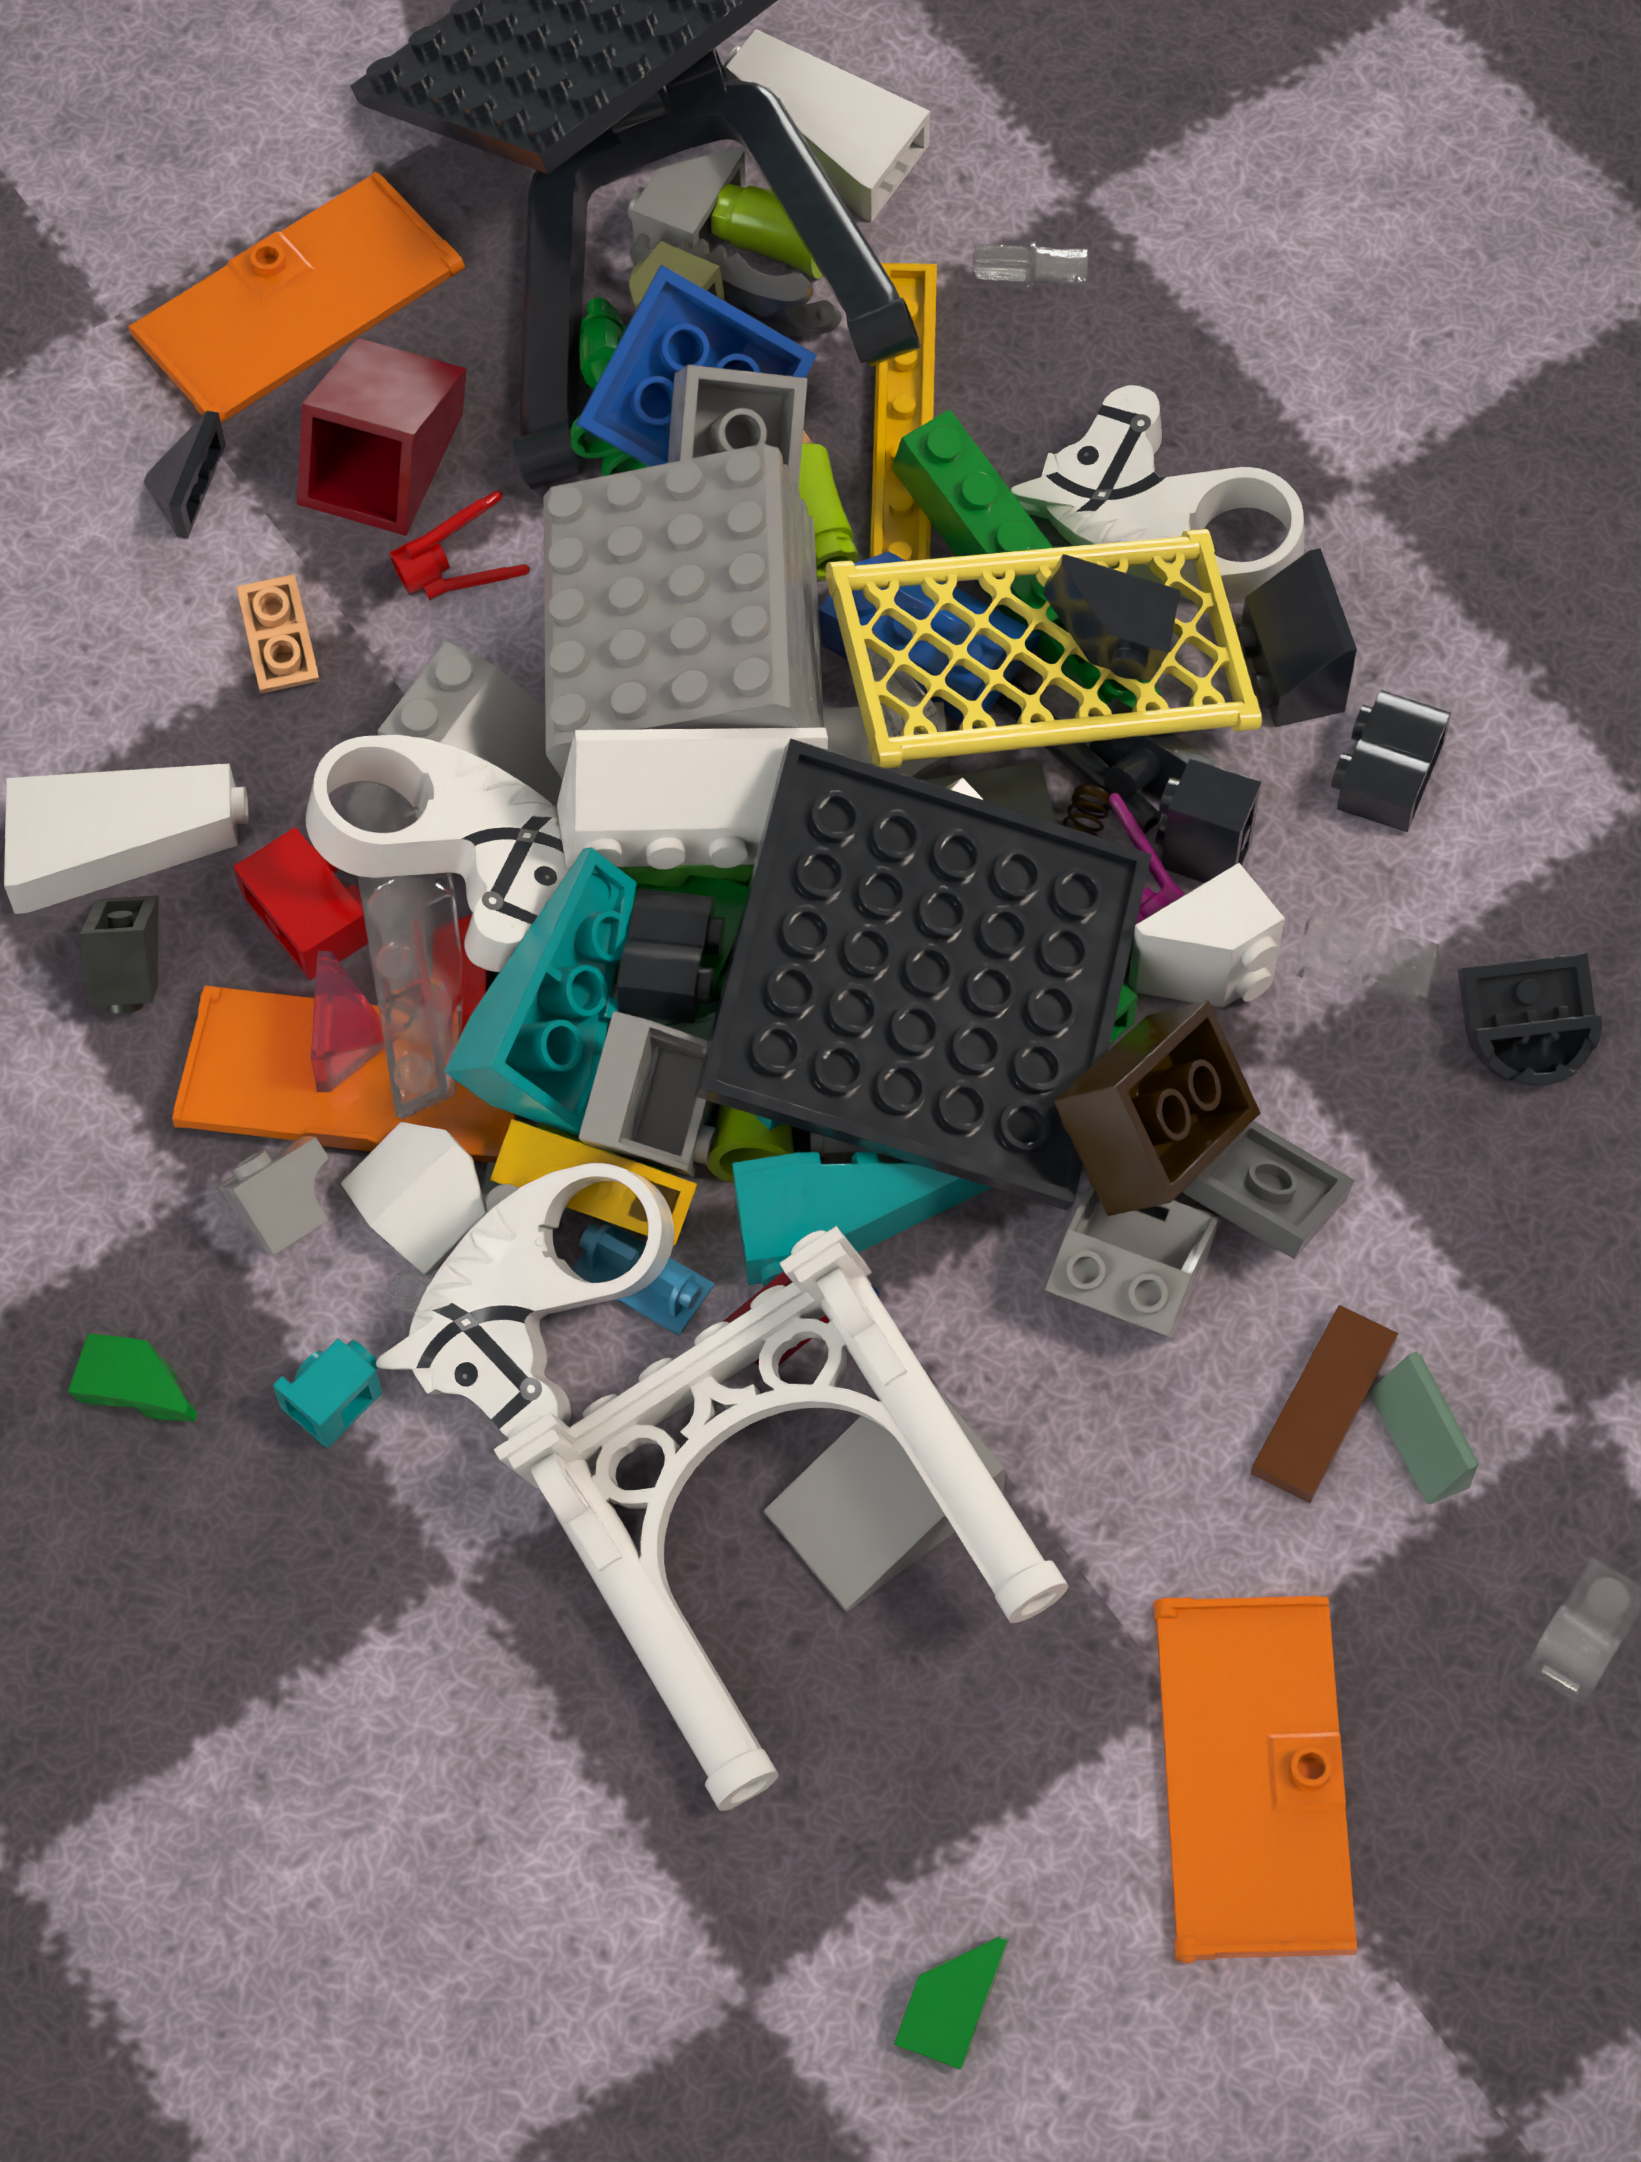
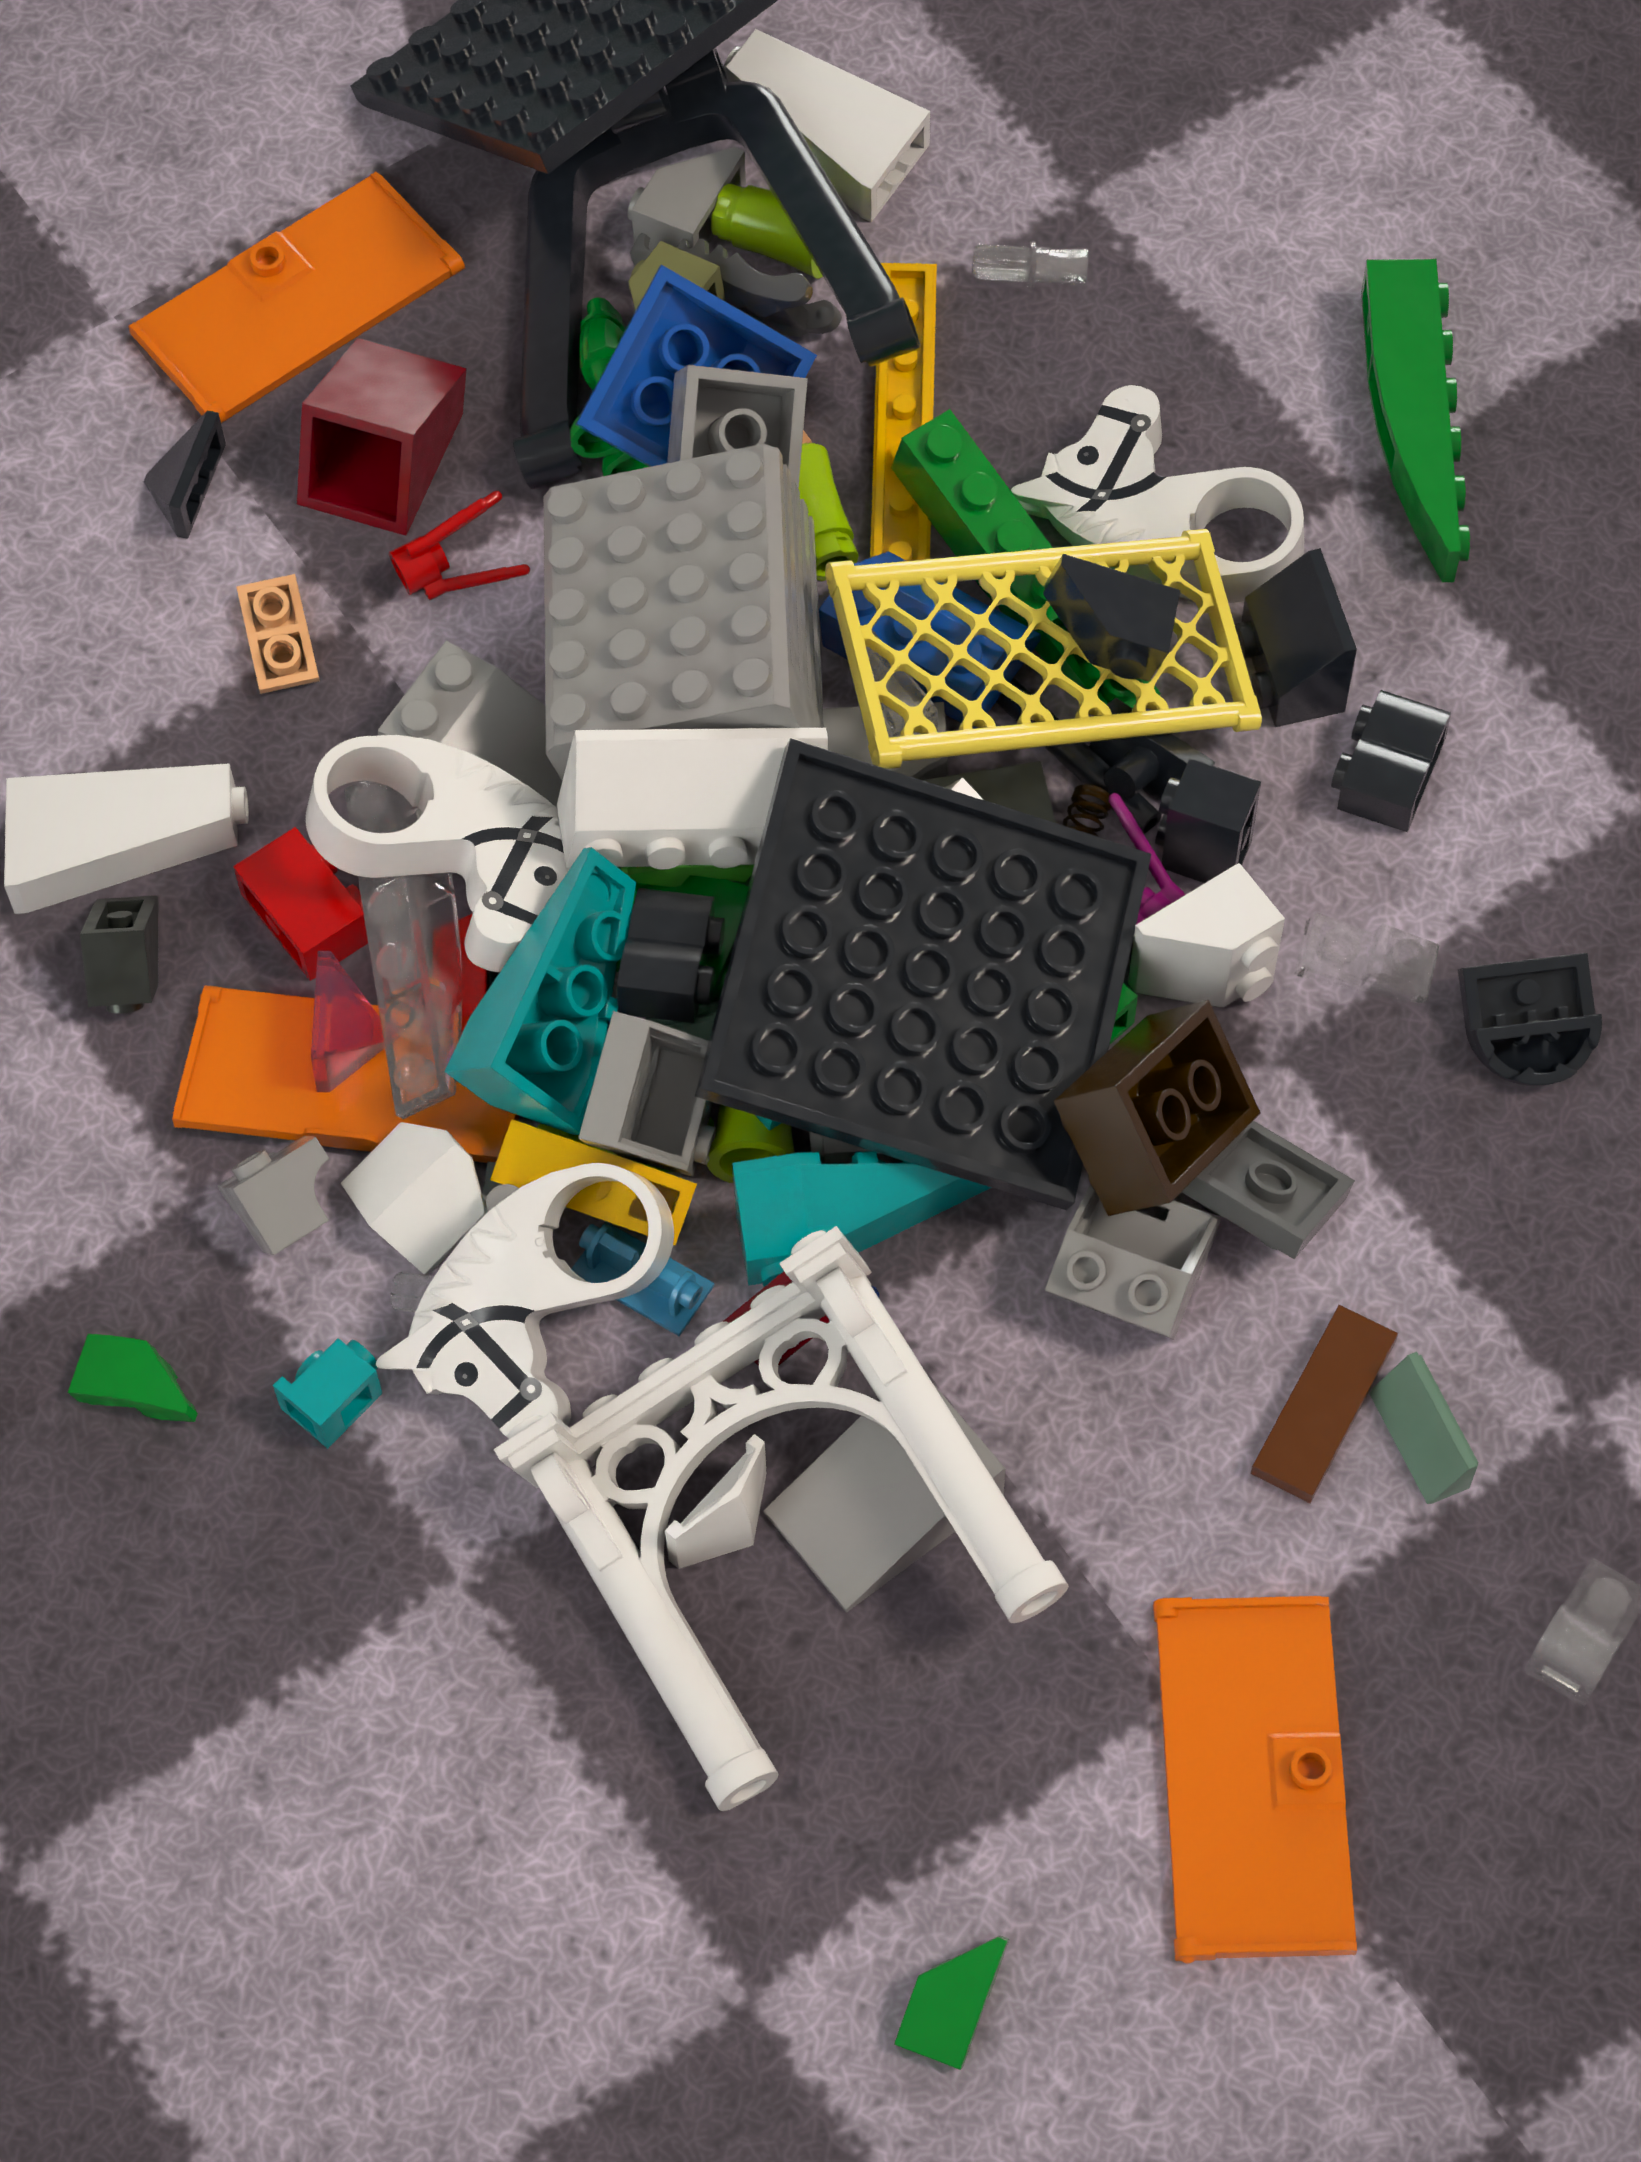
none -> white slope [665,1434,767,1569]
none -> green slope [1361,259,1470,582]

